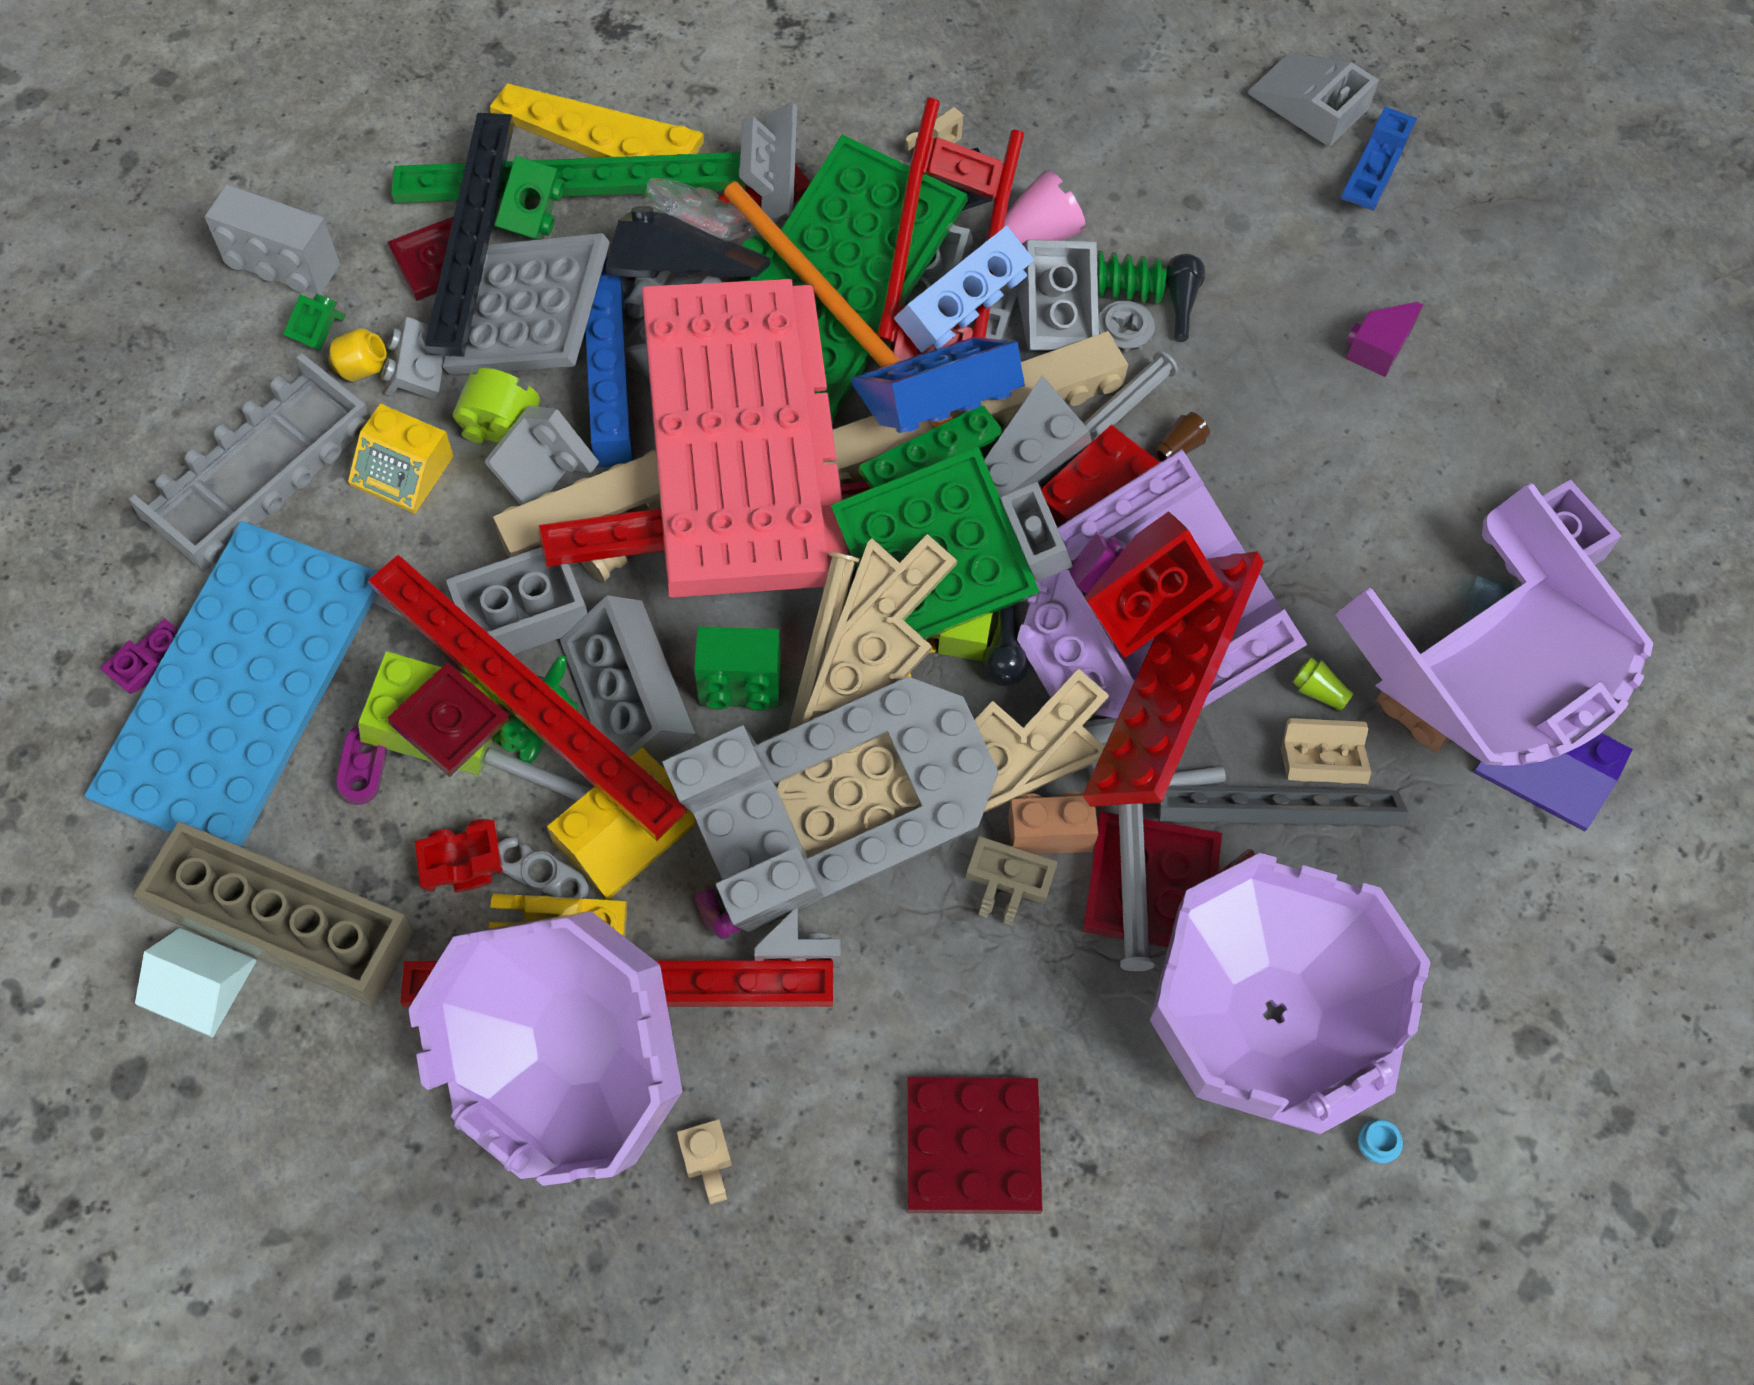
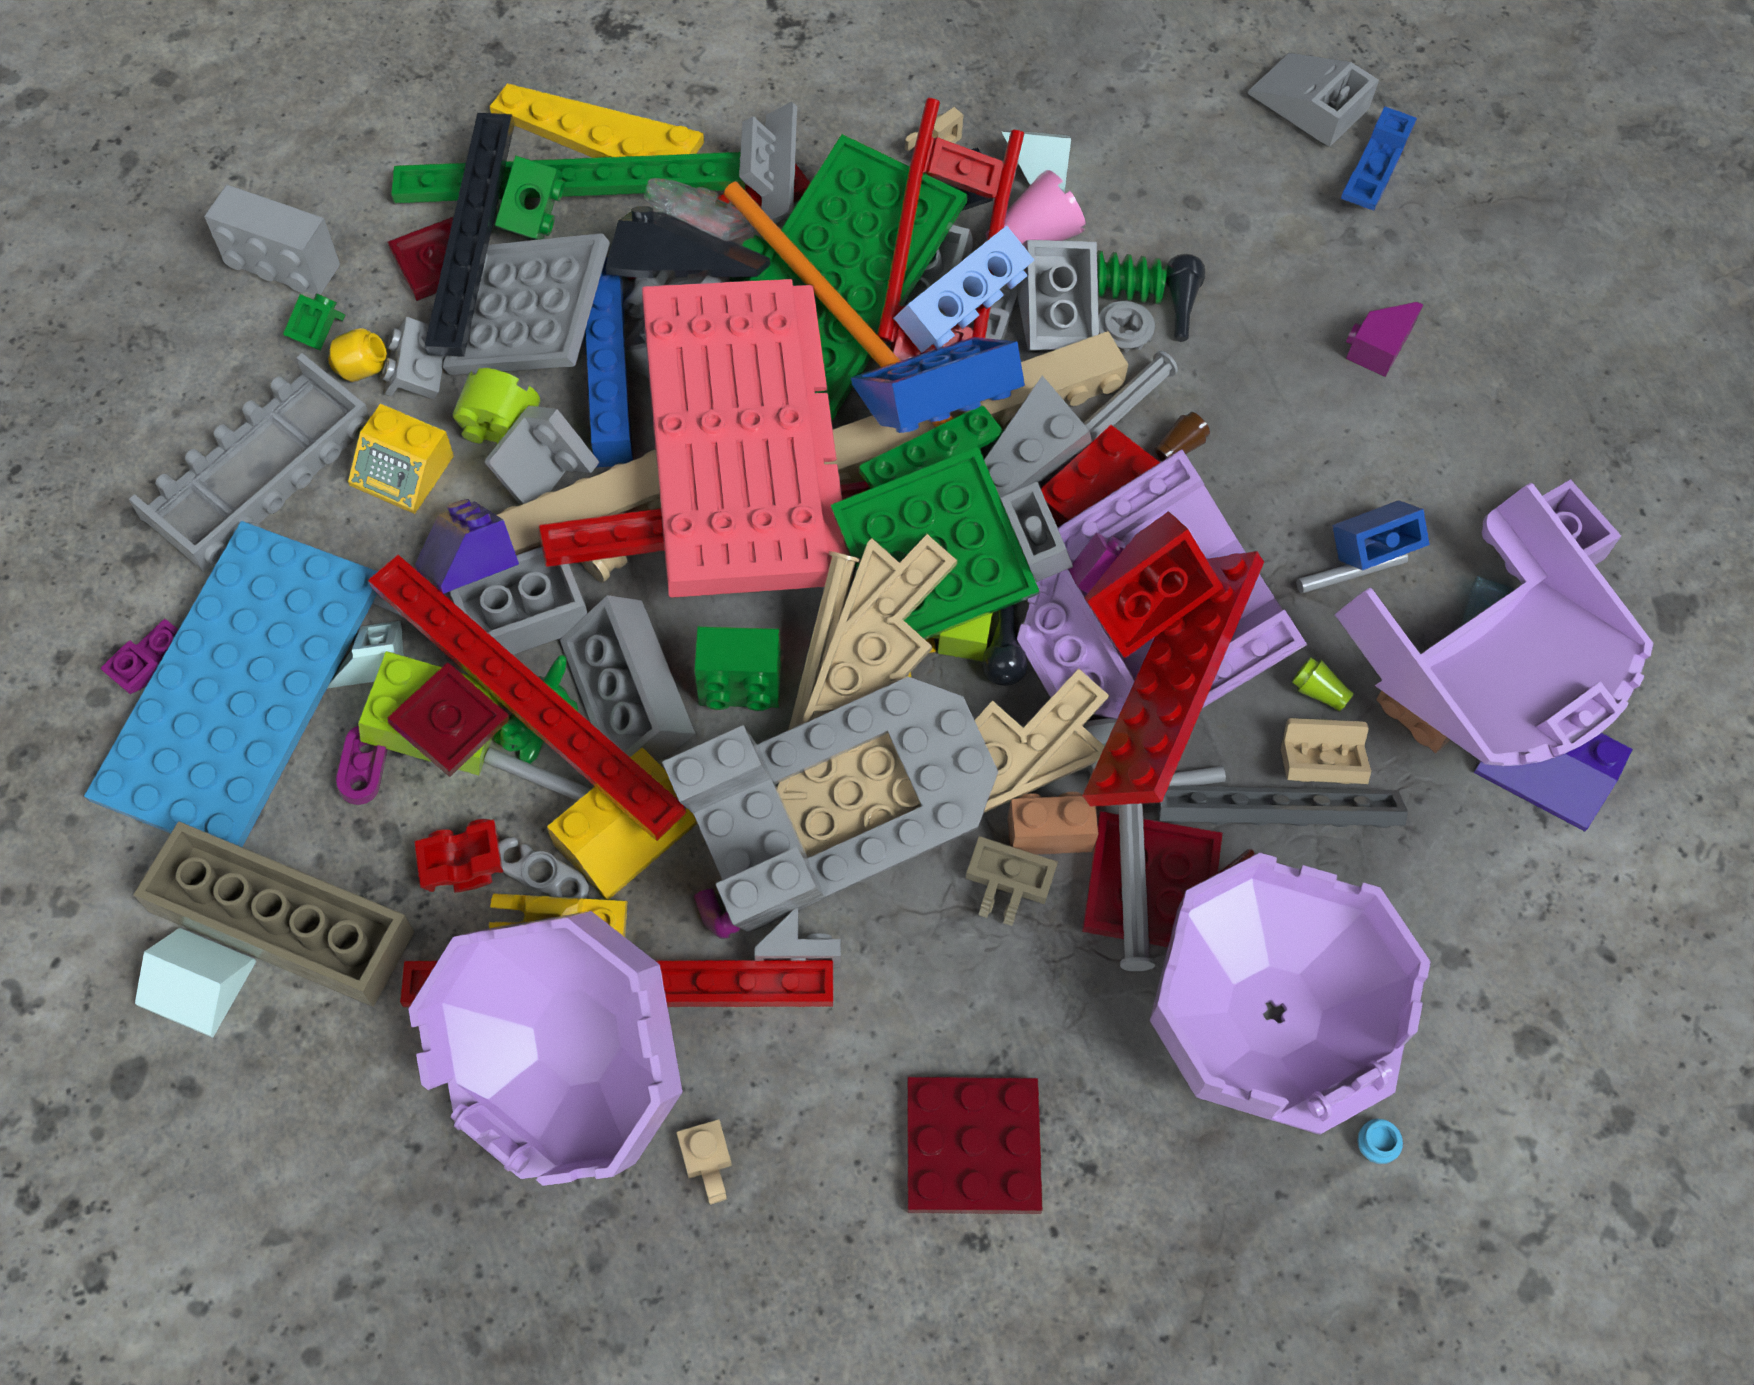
none -> light aqua slope [328,621,404,688]
none -> dark purple slope [415,499,519,594]
none -> light aqua slope [1002,132,1071,192]
none -> light grey bar [1296,554,1408,594]
none -> blue brick [1332,500,1430,571]

